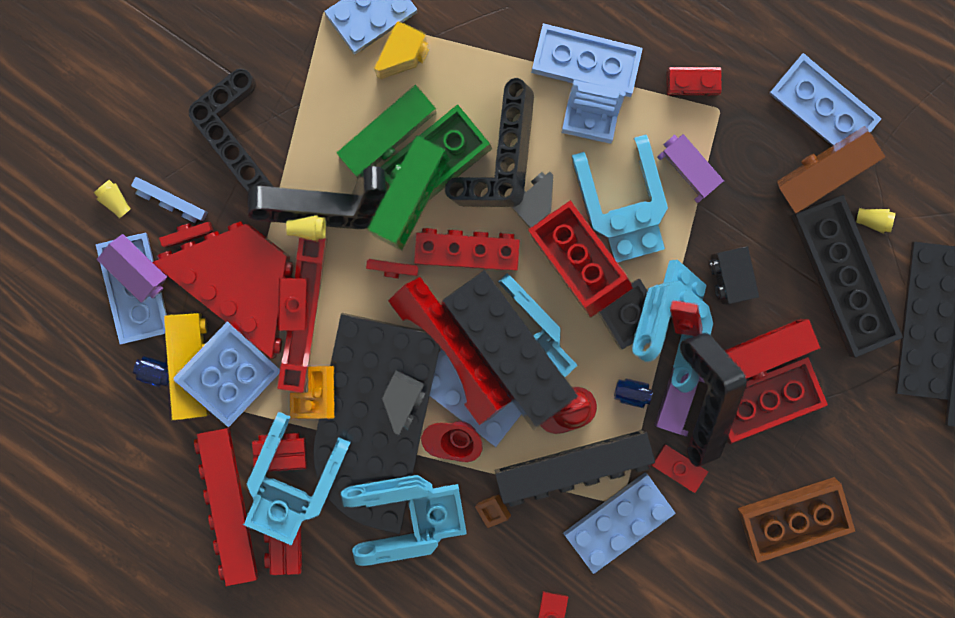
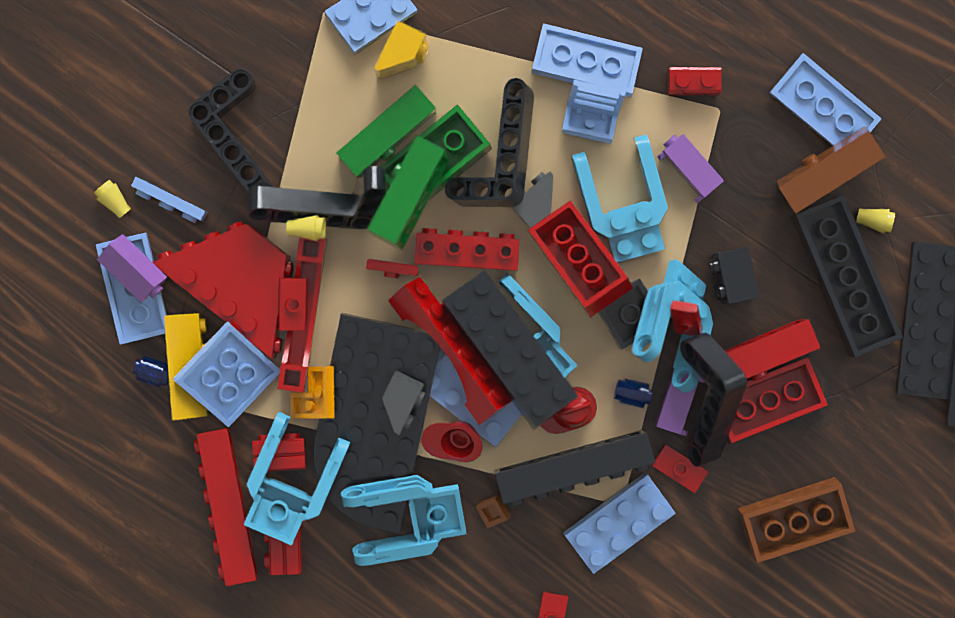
red plate [159,222,214,248] -> none

